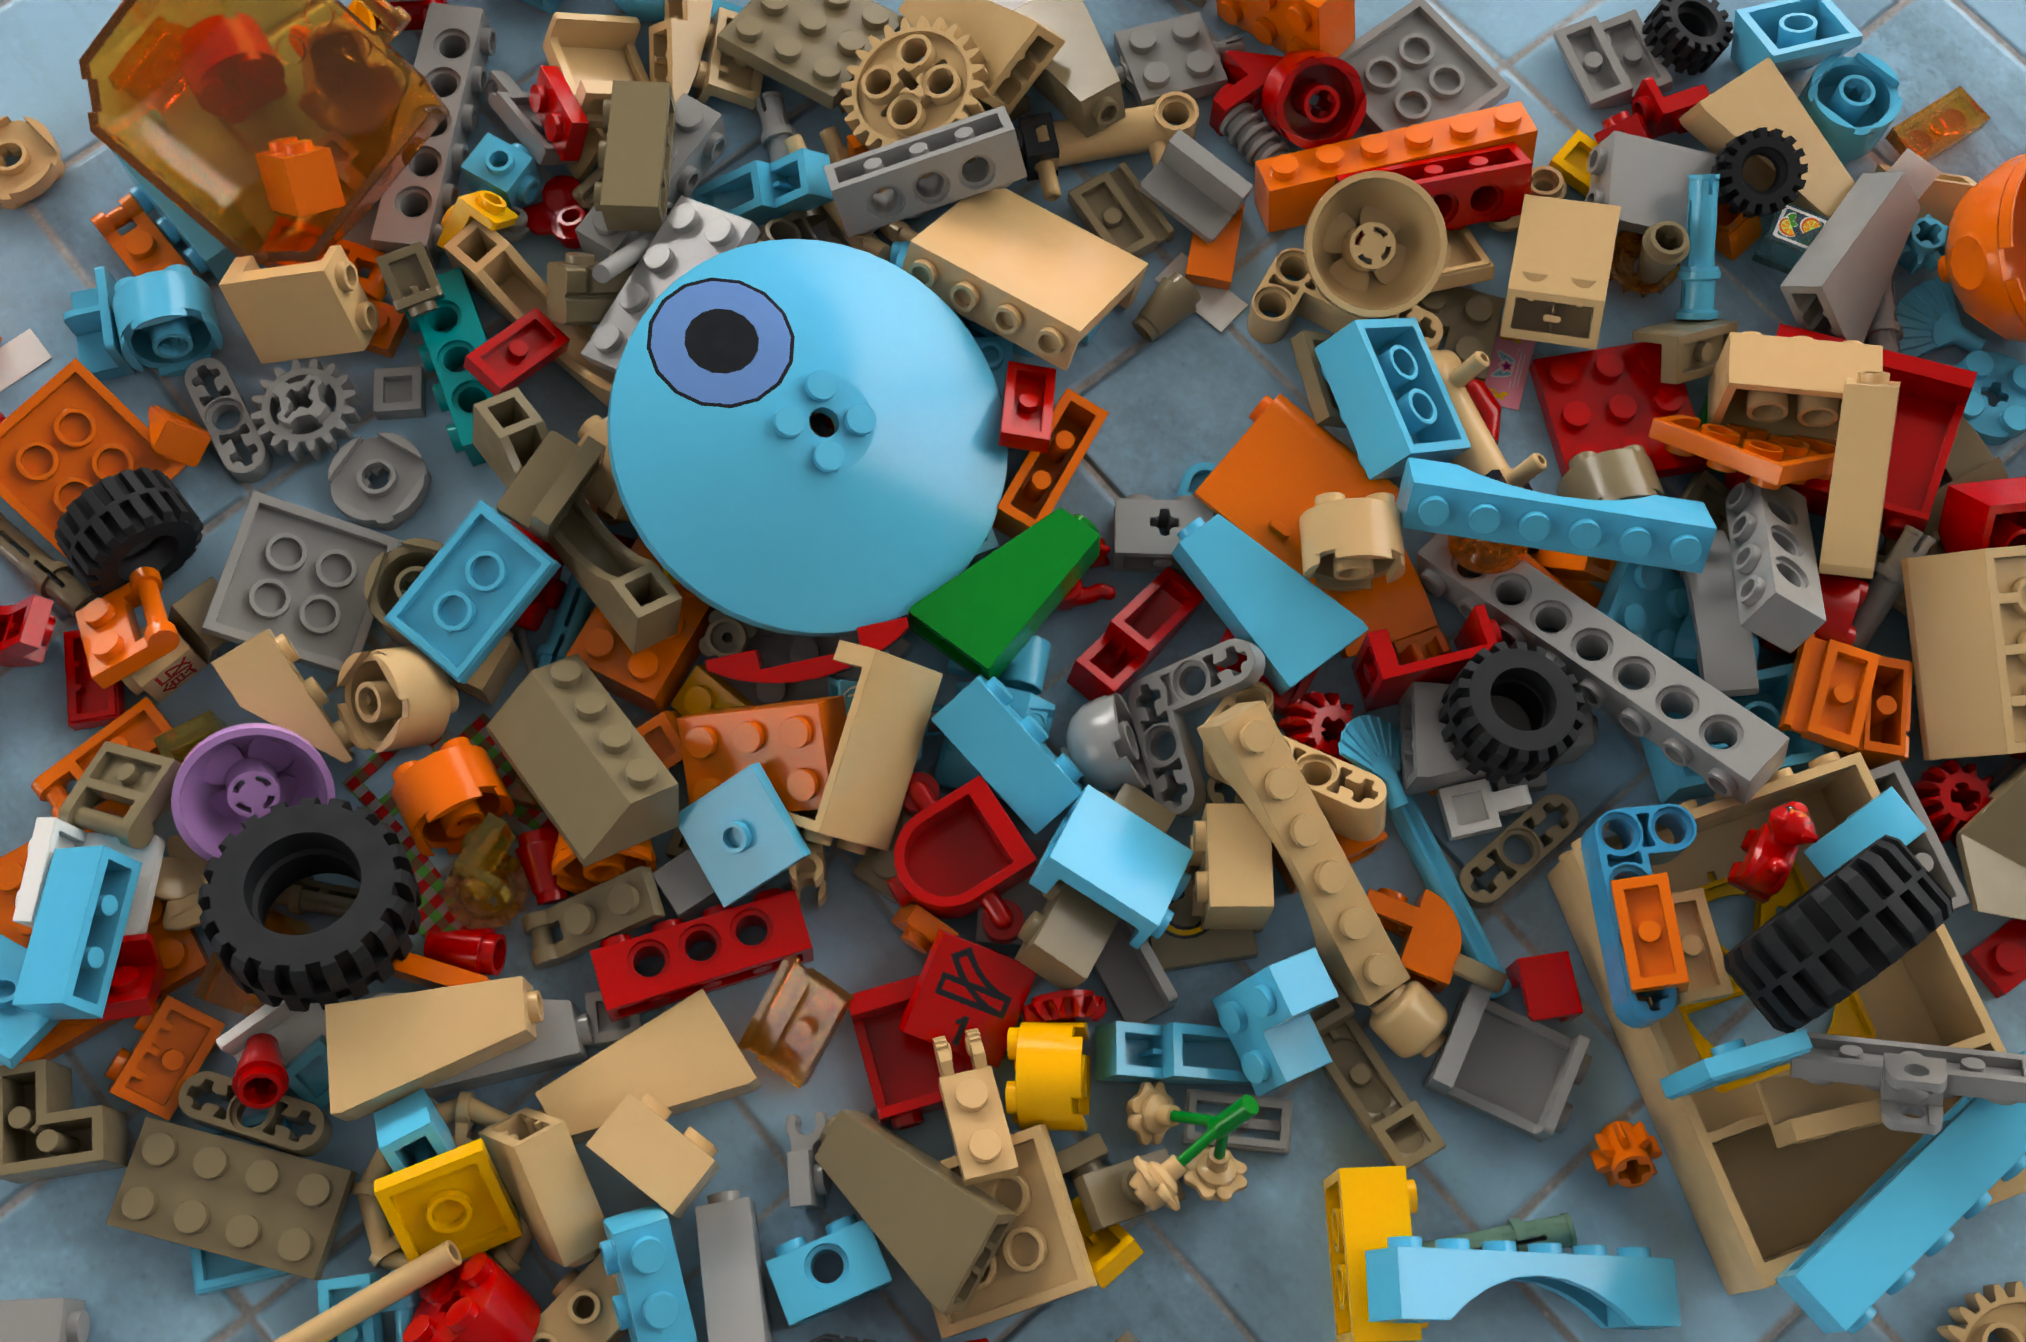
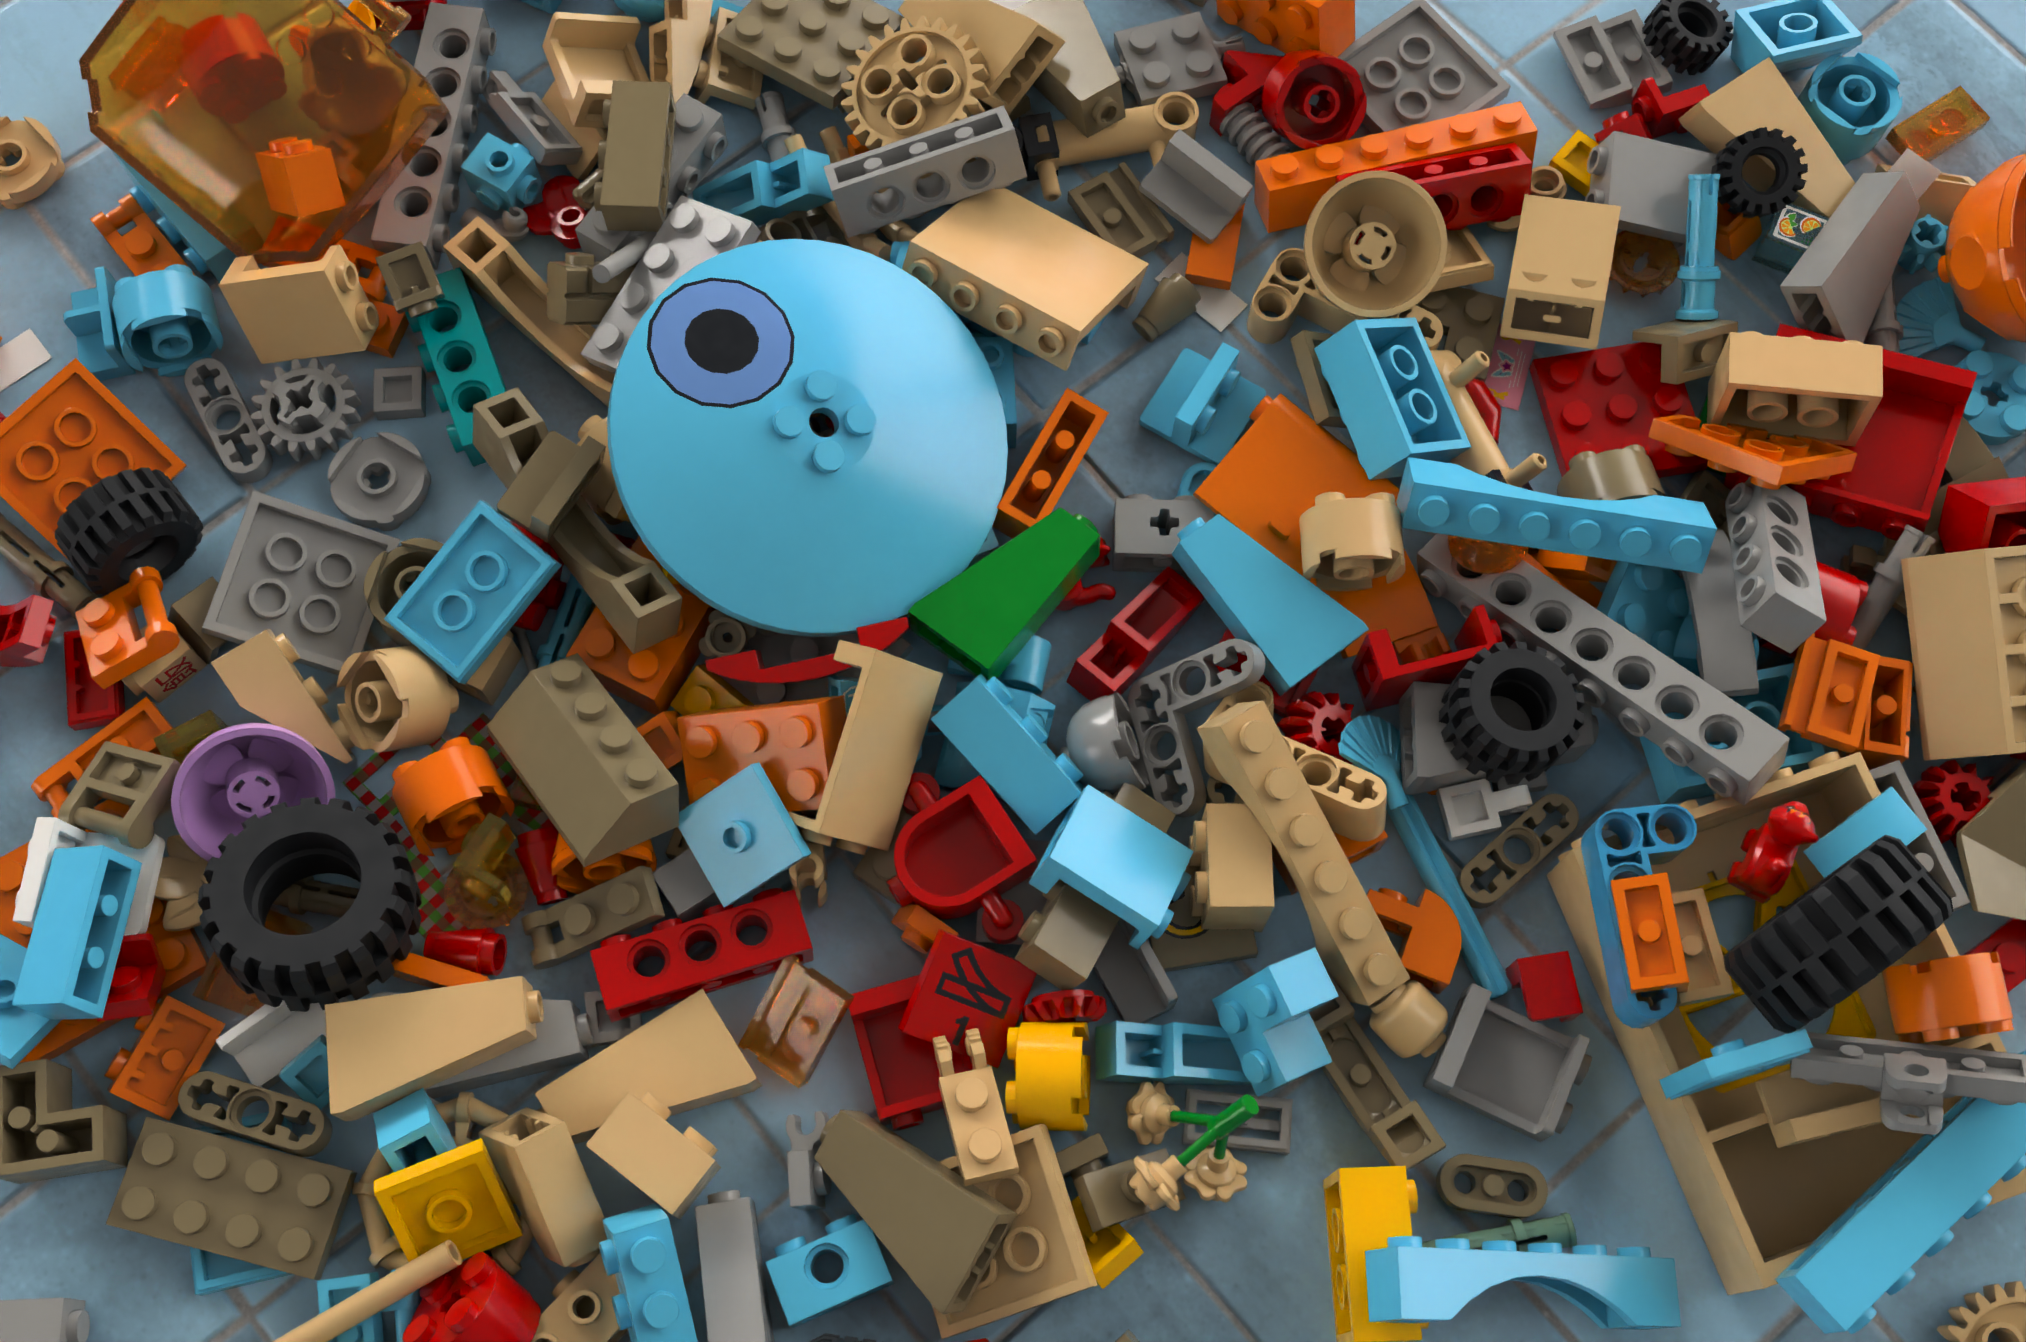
orange slope [148,405,212,467] -> none
red cone [232,1033,289,1109] -> none
yellow bracket [437,190,519,249] -> none
red plate [463,307,570,396] -> none
red plate [529,65,590,161] -> none
red plate [998,361,1056,454] -> none
dark tan tile [1452,953,1508,994] -> none
orange gear [1589,1121,1663,1188] -> none
dark tan cone [1637,221,1690,283] -> none
tan slope [1818,371,1901,579] -> none
none -> medium azure bracket [1139,342,1266,465]
none -> dark tan plate [1436,1154,1548,1219]
none -> orange brick [1881,952,2014,1043]

